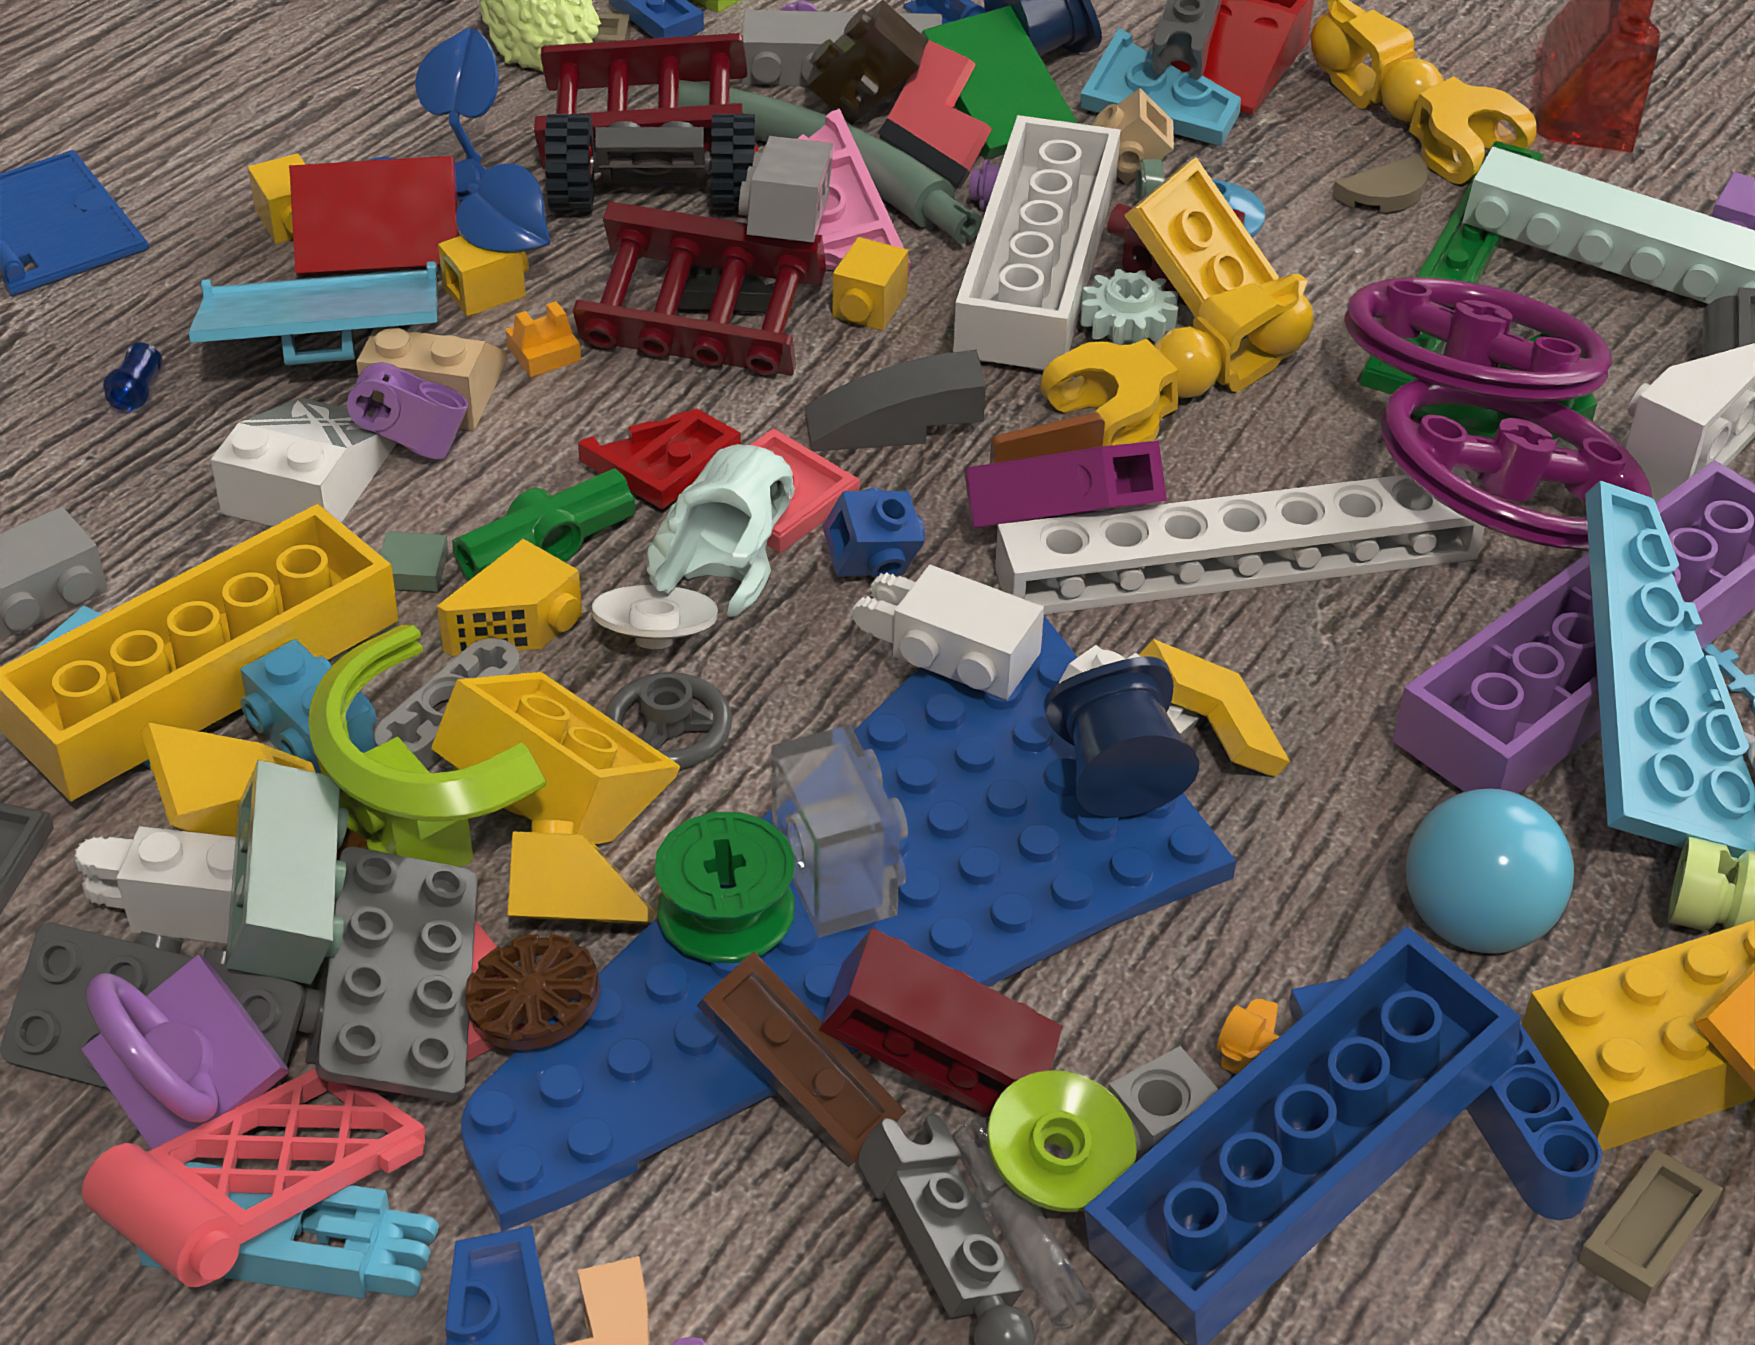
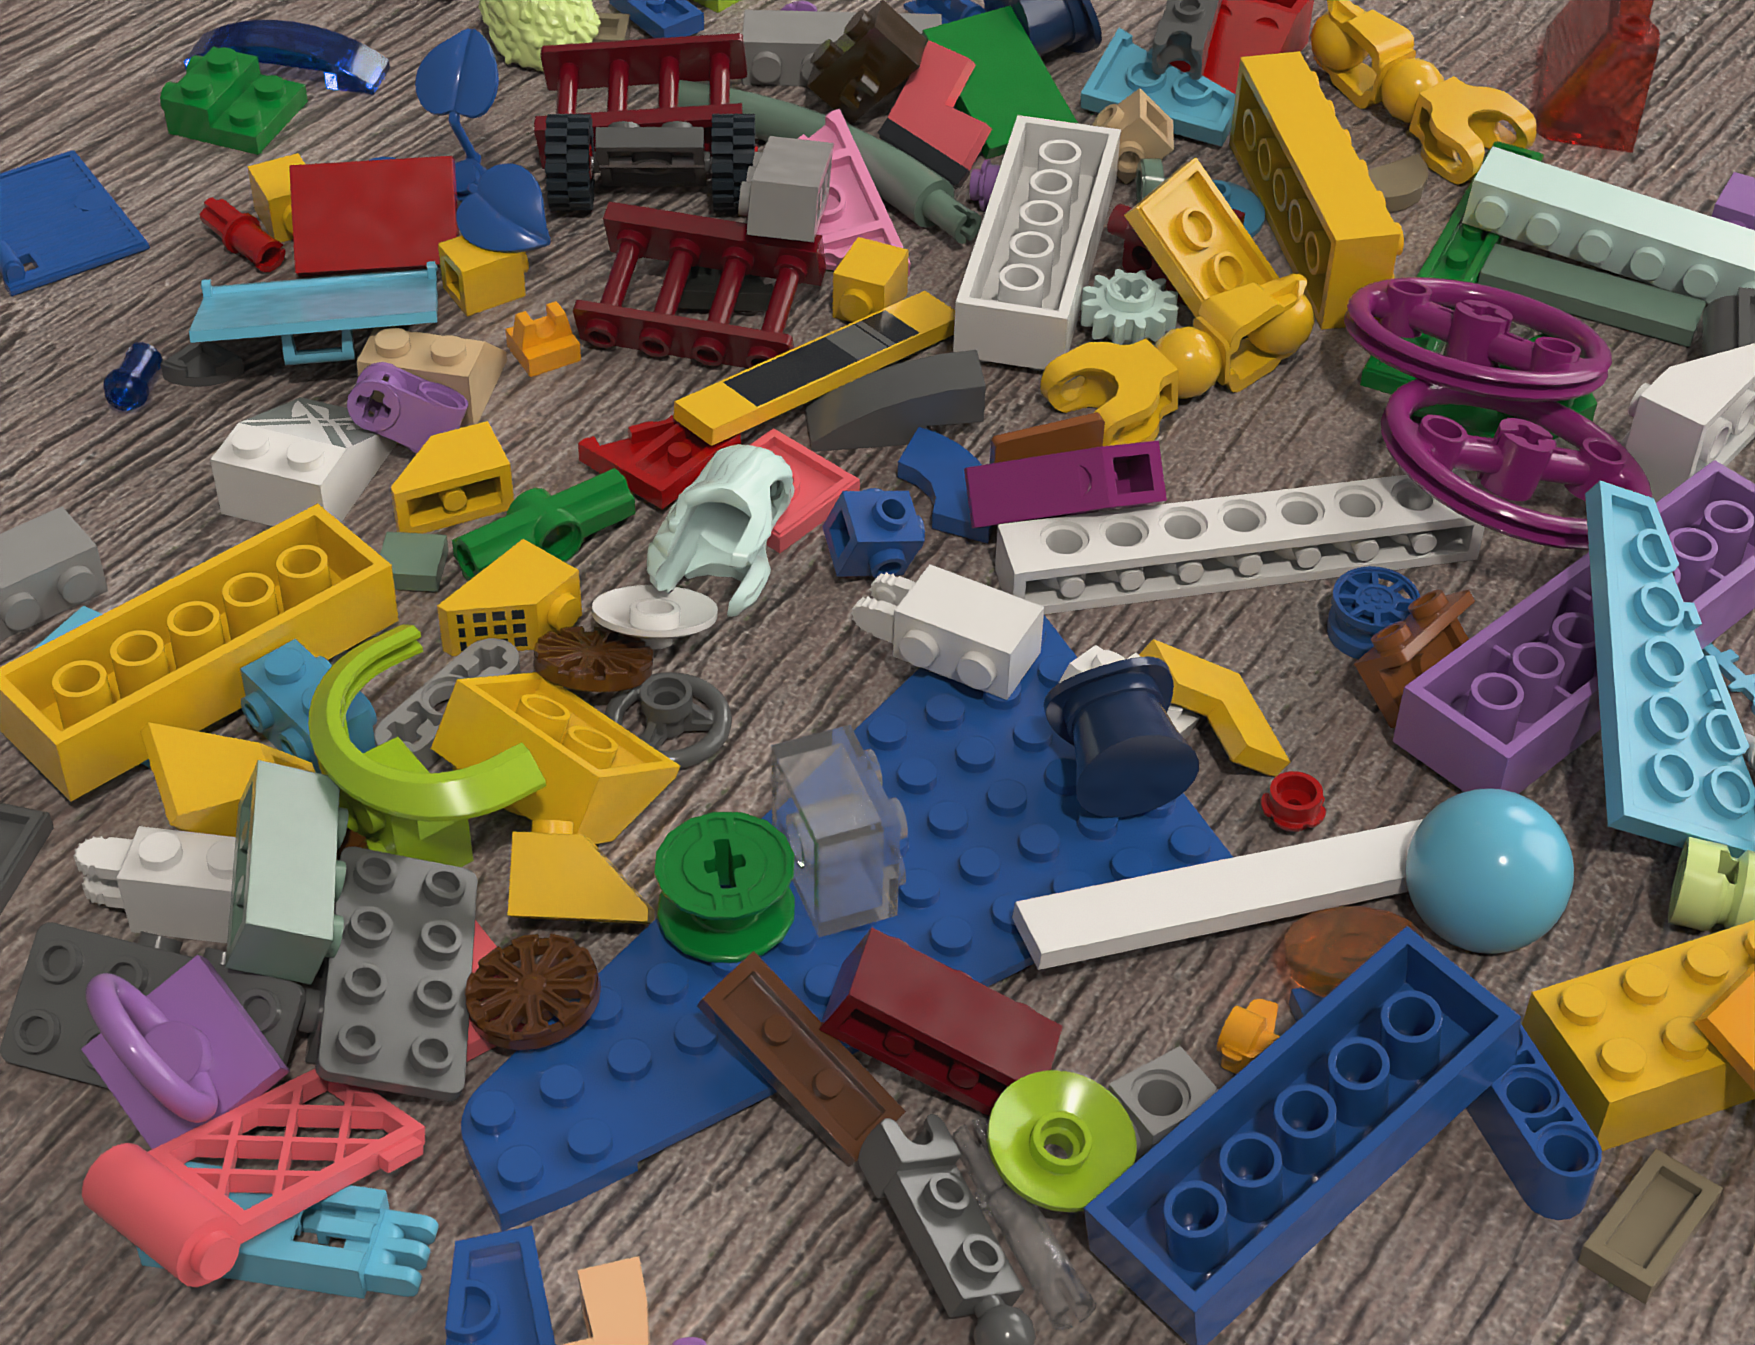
none -> green plate [160,47,308,155]
none -> dark grey tile [160,341,245,387]
none -> clear blue slope [184,20,390,95]
none -> red axle [199,197,286,272]
none -> yellow slope [391,421,514,534]
none -> reddish brown wheel [533,626,653,692]
none -> tile [673,291,955,446]
none -> blue tile [898,427,994,543]
none -> white tile [1012,819,1423,970]
none -> yellow brick [1229,51,1404,330]
none -> red plate [1261,771,1326,832]
none -> clear orange tile [1284,906,1424,997]
none -> blue wheel [1326,566,1420,660]
none -> dark orange bracket [1354,589,1475,728]
none -> sand green tile [1478,243,1707,347]

